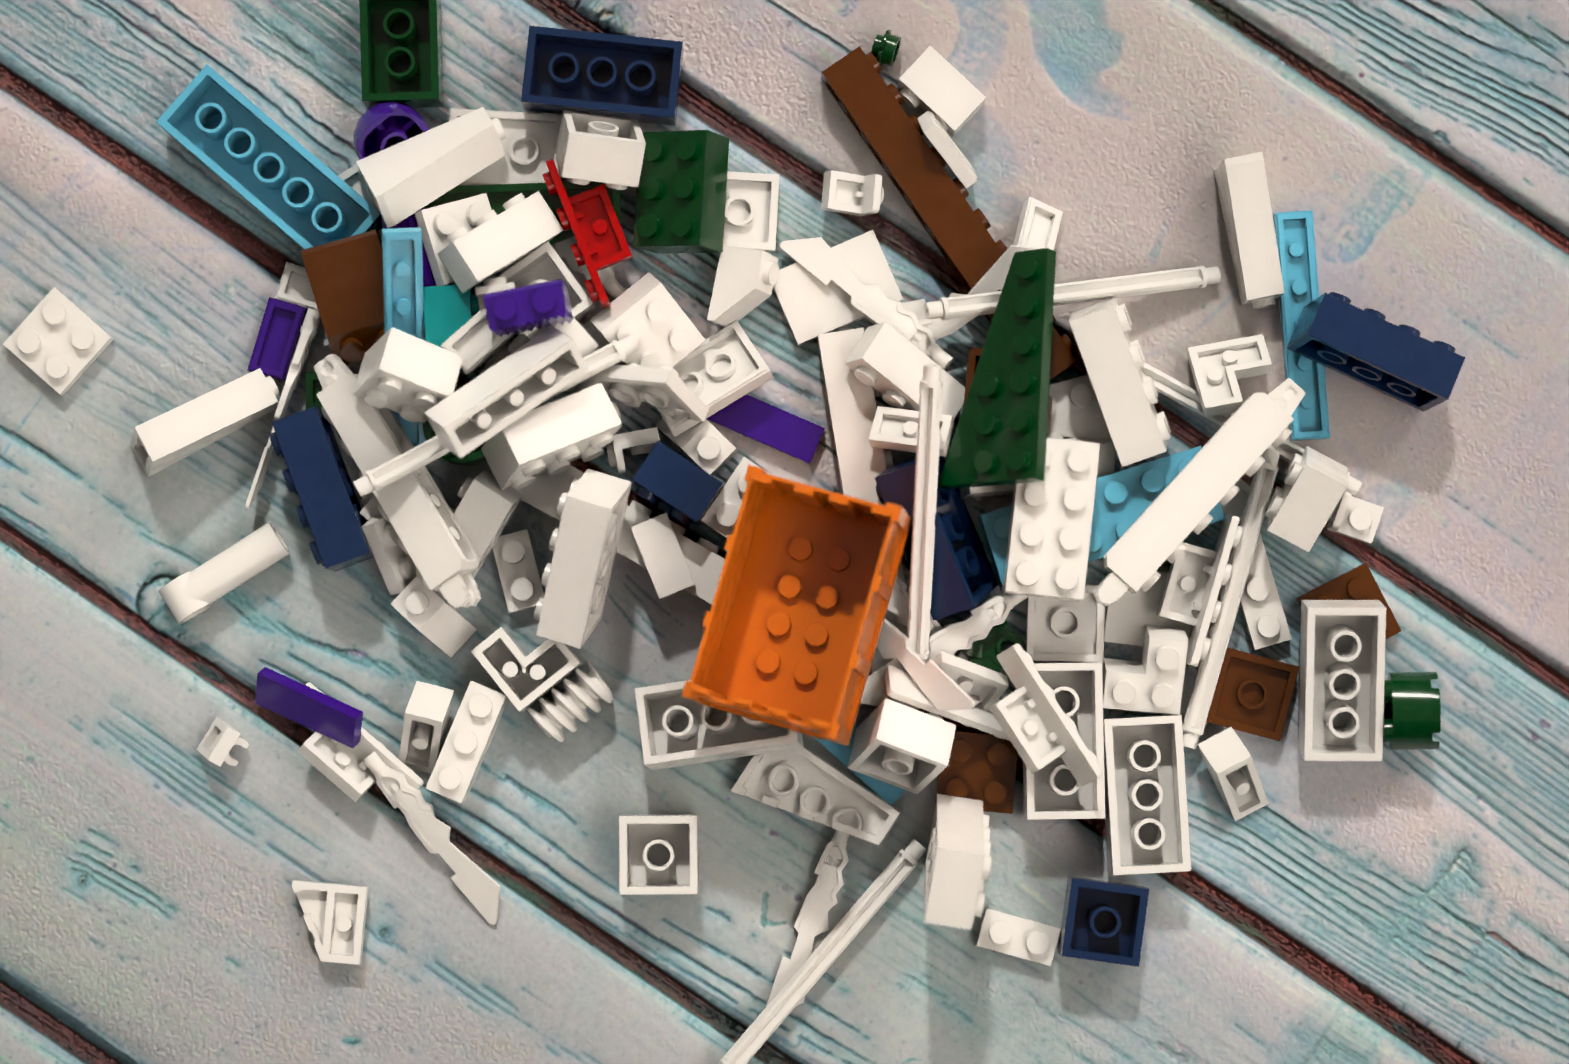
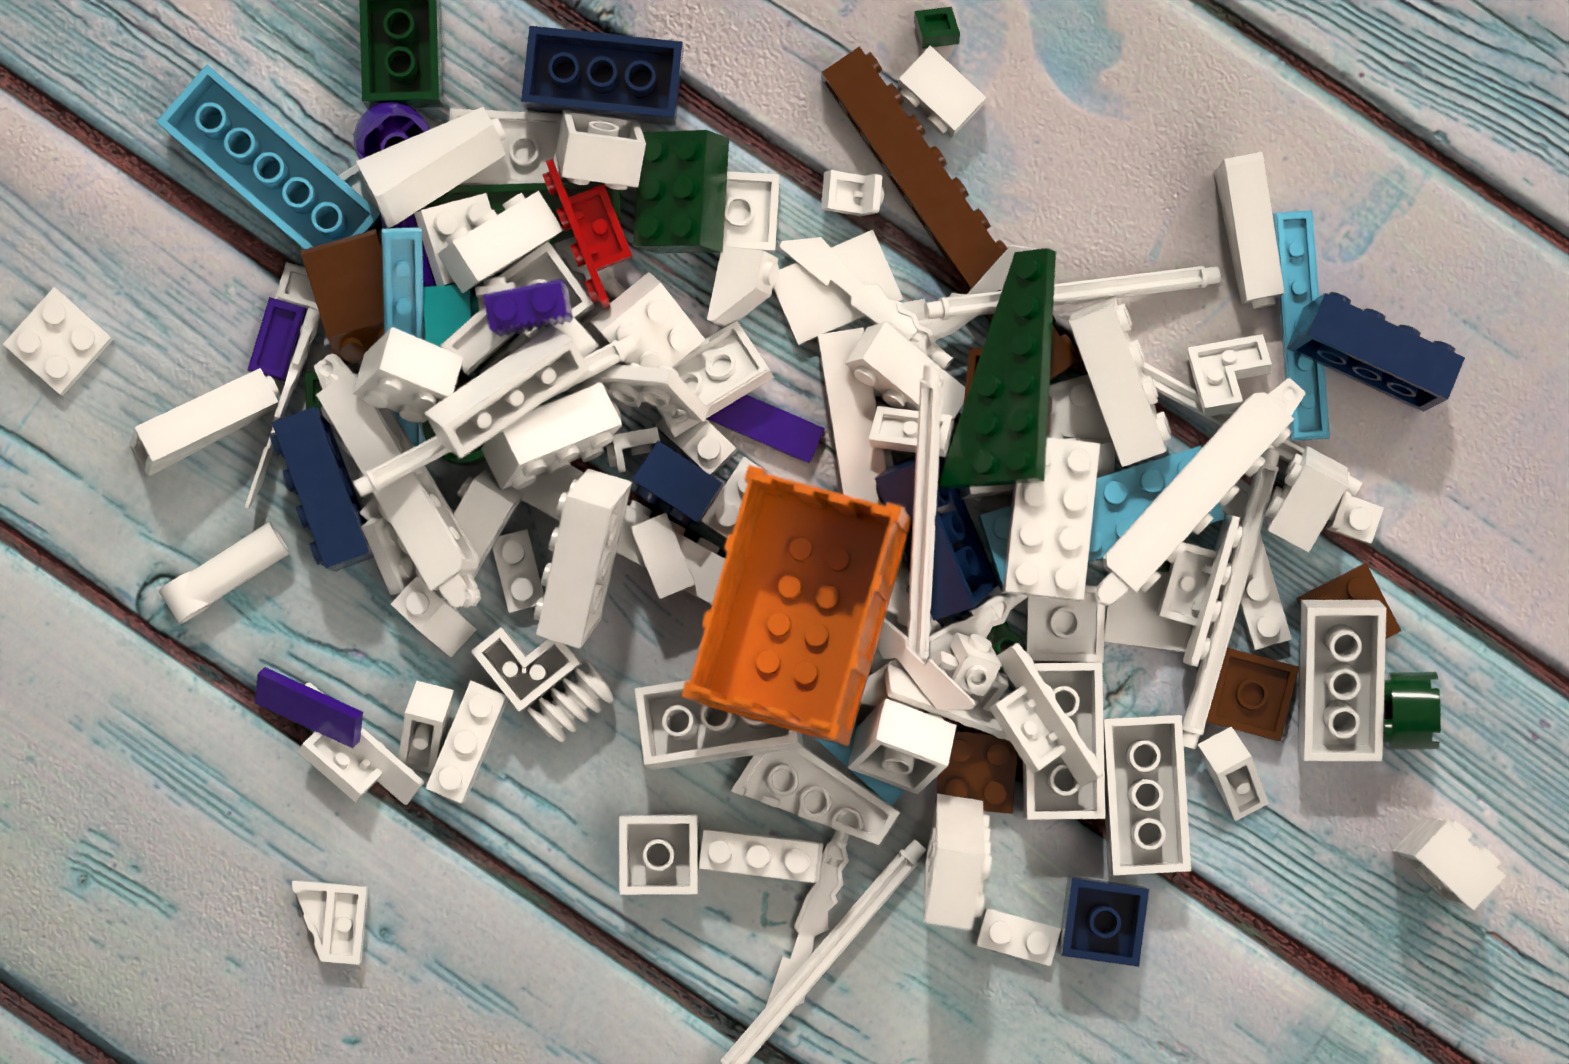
white tile [197,716,249,766] -> none
white sword [363,751,500,925] -> none
dark green plate [871,30,901,67] -> none
white tile [917,111,977,189] -> none
white tile [1013,197,1063,250] -> none
white brick [1102,625,1189,715] -> none
none -> white brick [699,829,824,883]
none -> dark green plate [914,6,960,49]
none -> white bracket [950,632,1002,697]
none -> white brick [1393,817,1505,911]

